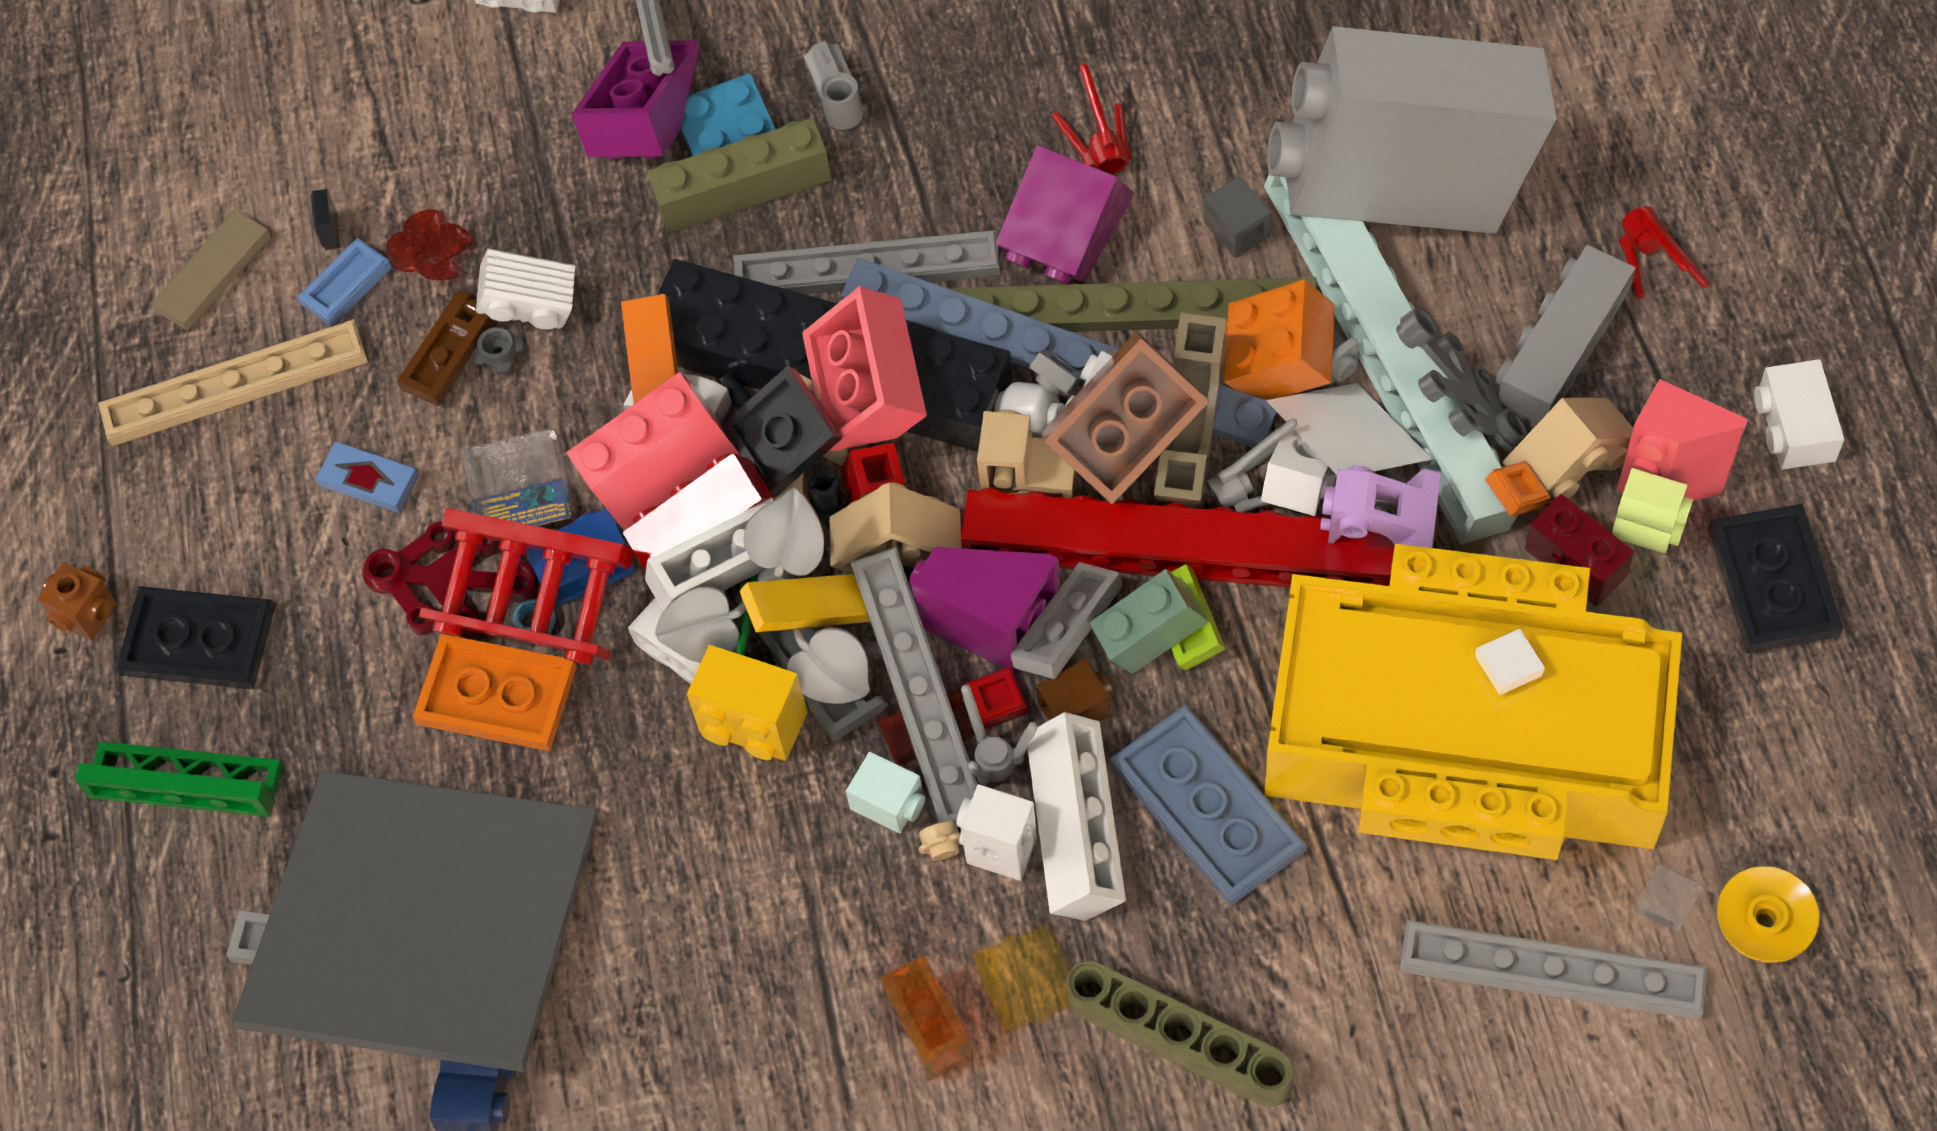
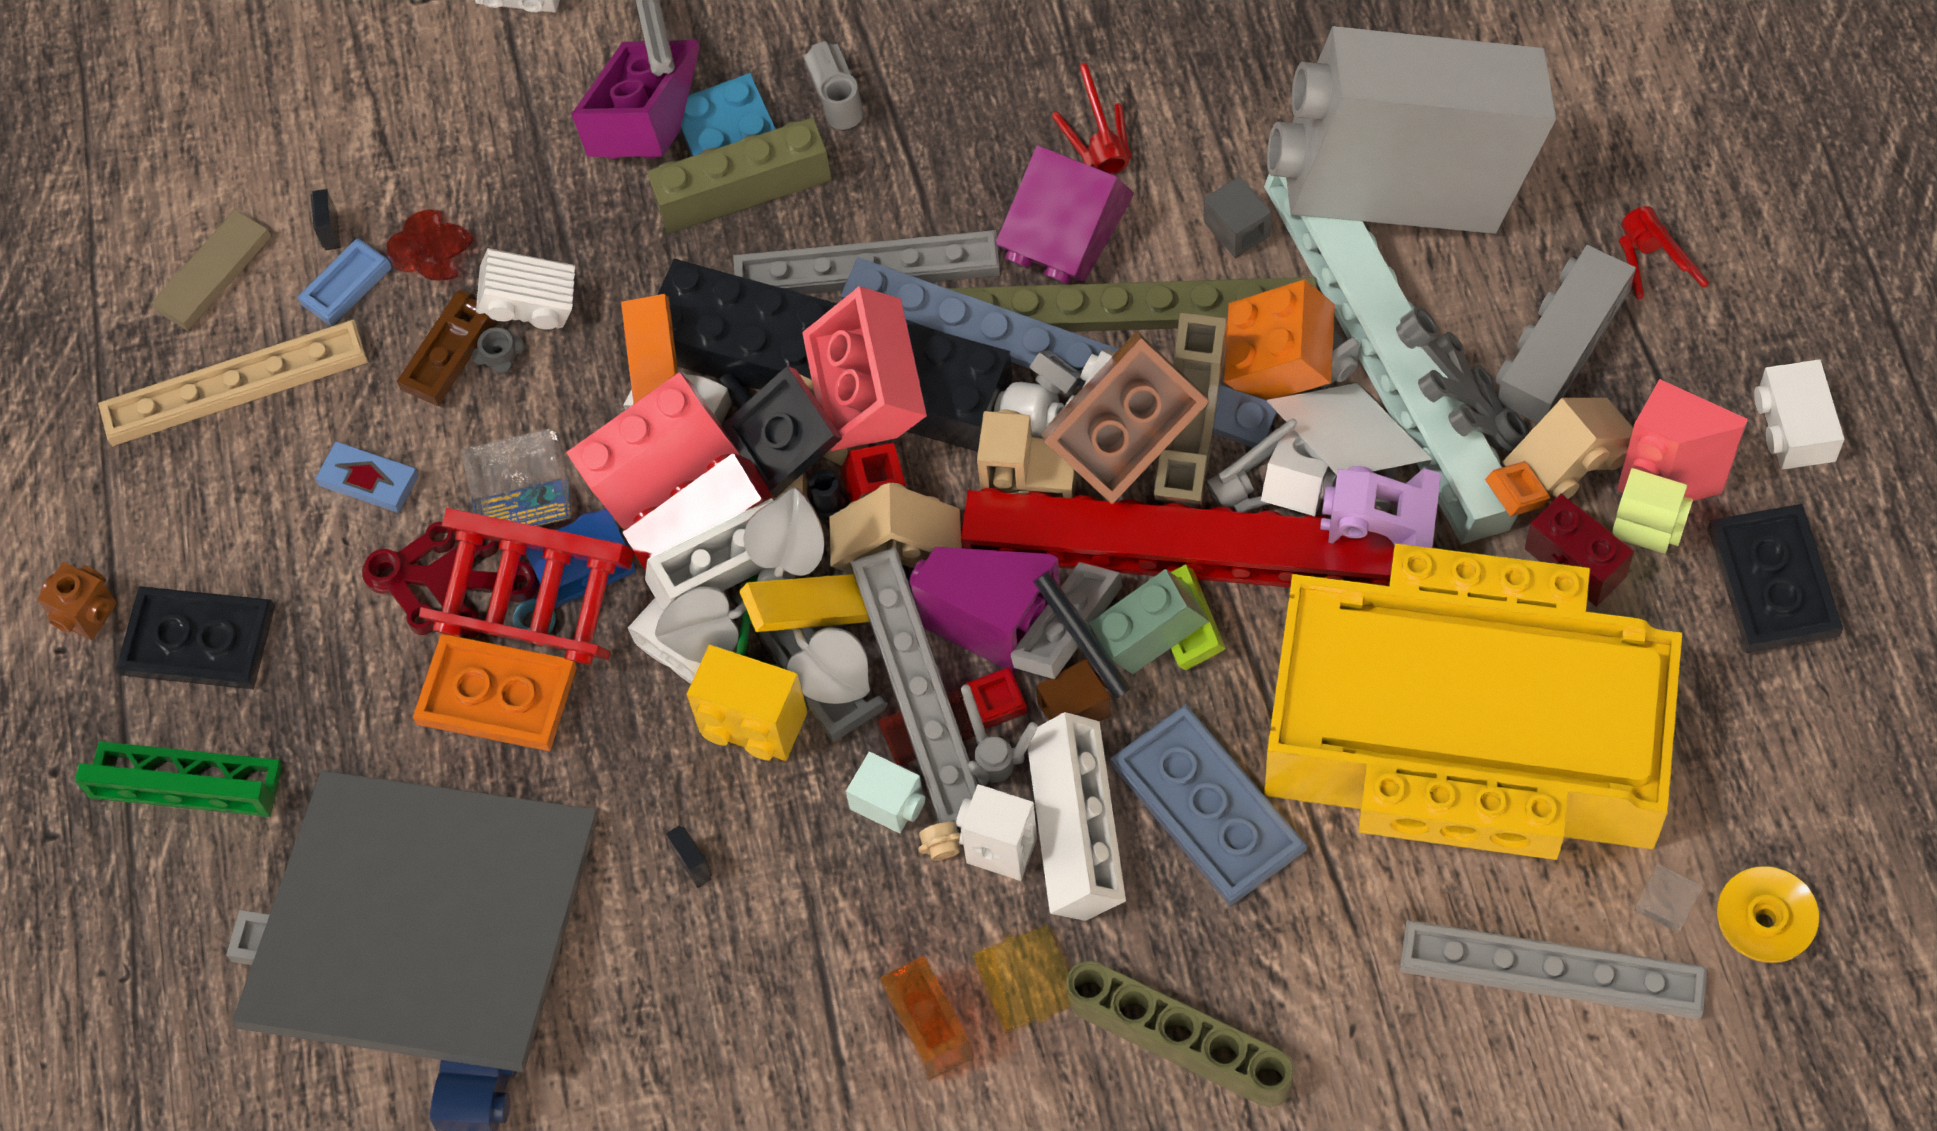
white tile [1475,629,1545,695] -> none
none -> black tile [666,825,712,888]
none -> black bar [1033,571,1131,699]

